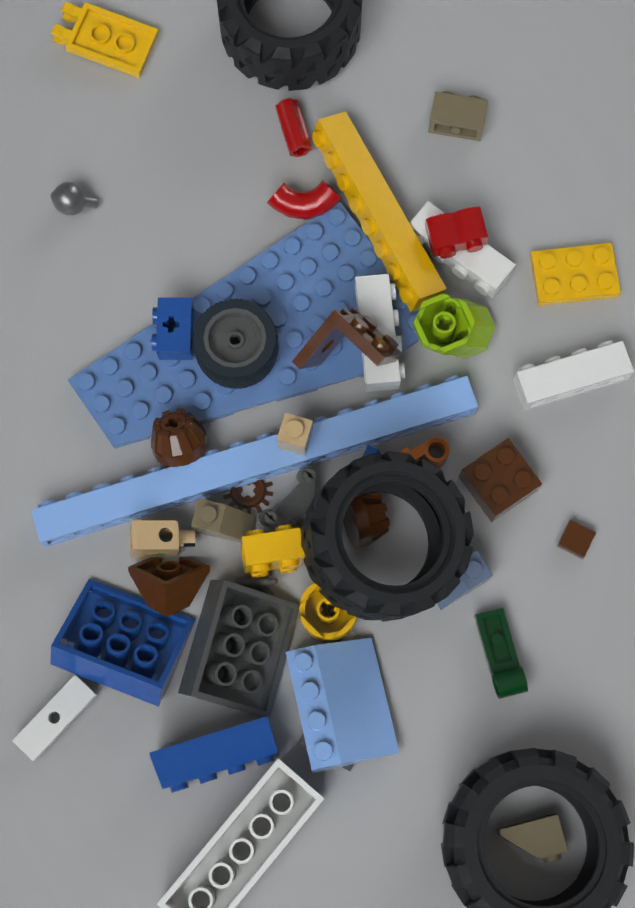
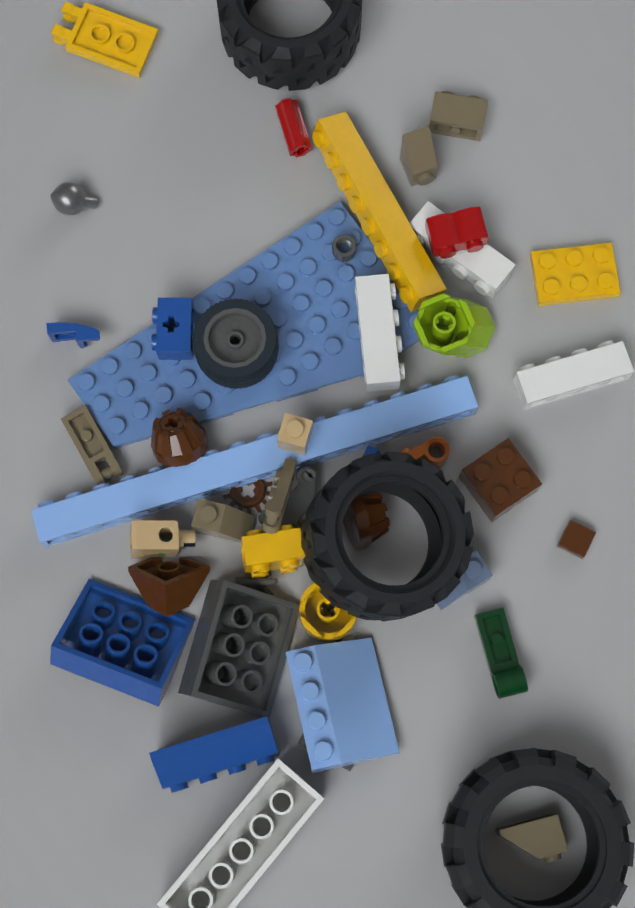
white tile [12,675,97,762] -> none
red cylinder [267,180,342,220] -> none
reddish brown bracket [292,307,403,369] -> none
none -> blue slope [46,322,100,348]
none -> dark tan plate [61,405,124,485]
none -> dark tan plate [262,458,297,534]
none -> dark grey axle [332,235,357,262]
none -> dark tan slope [400,126,438,187]

